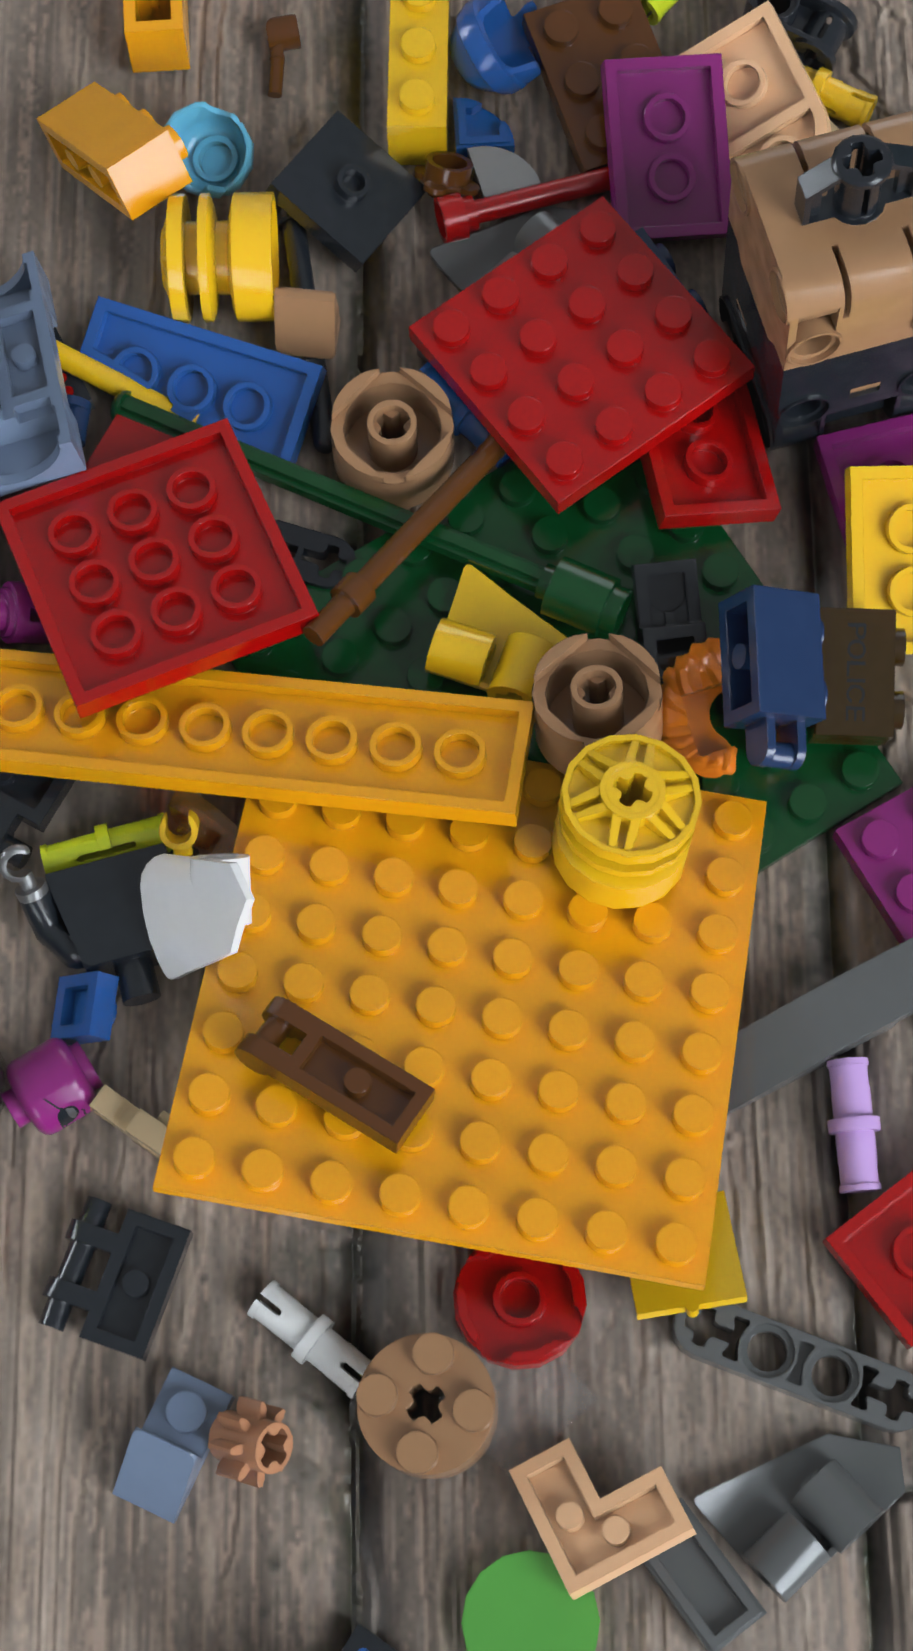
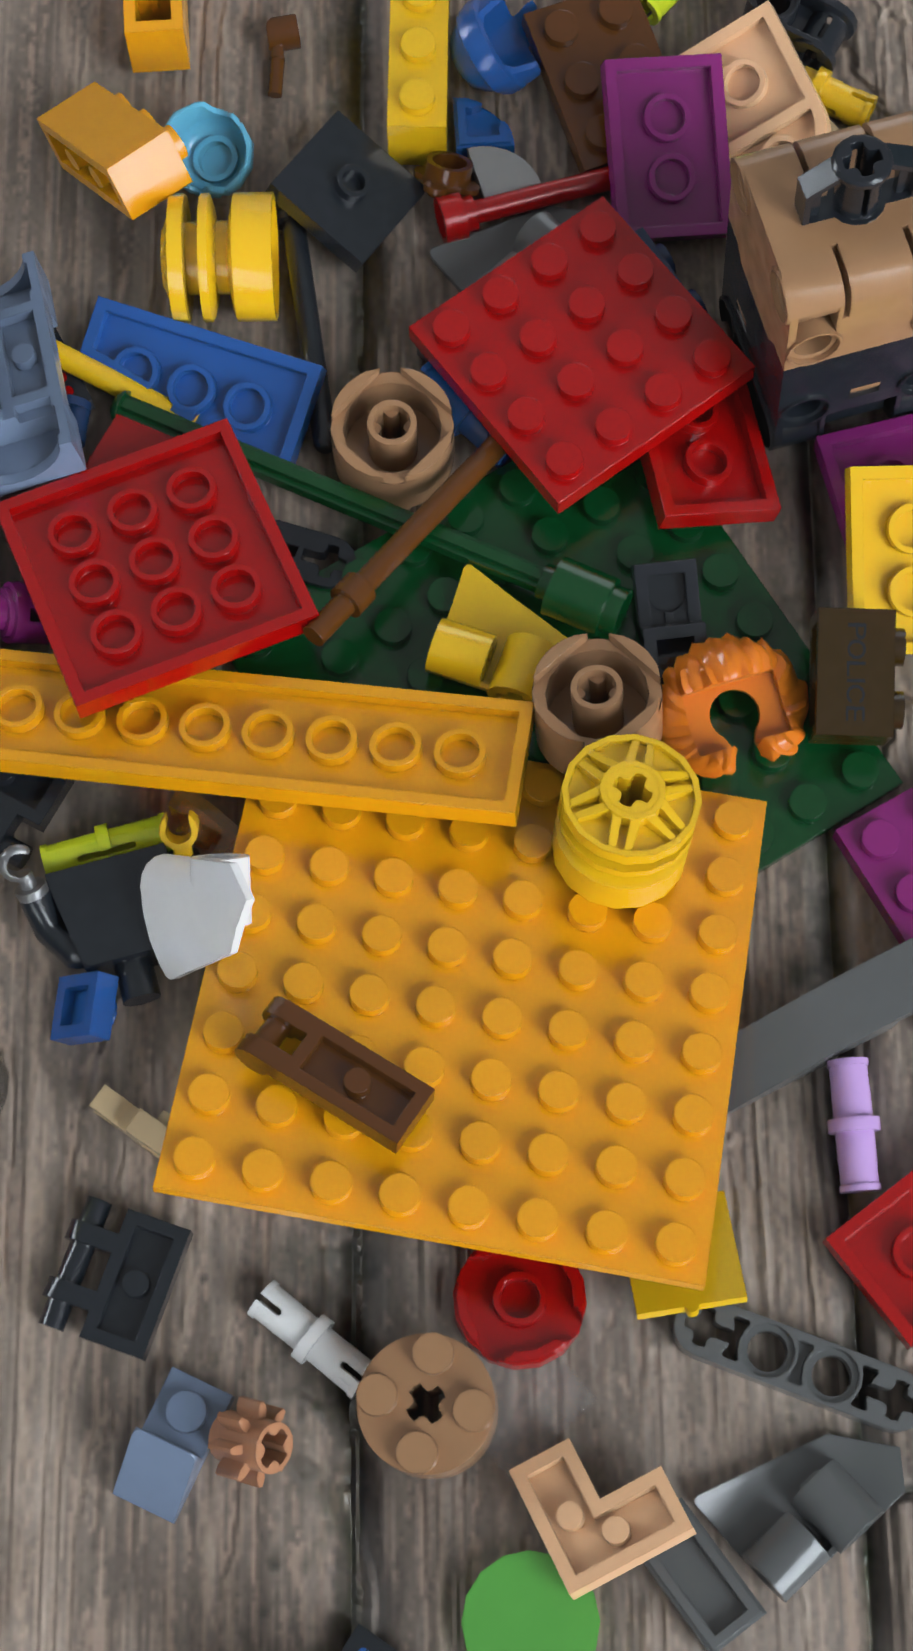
magenta head [0,1038,104,1135] -> none
medium nougat slope [274,286,341,360] -> none
dark blue brick [718,584,828,770] -> none

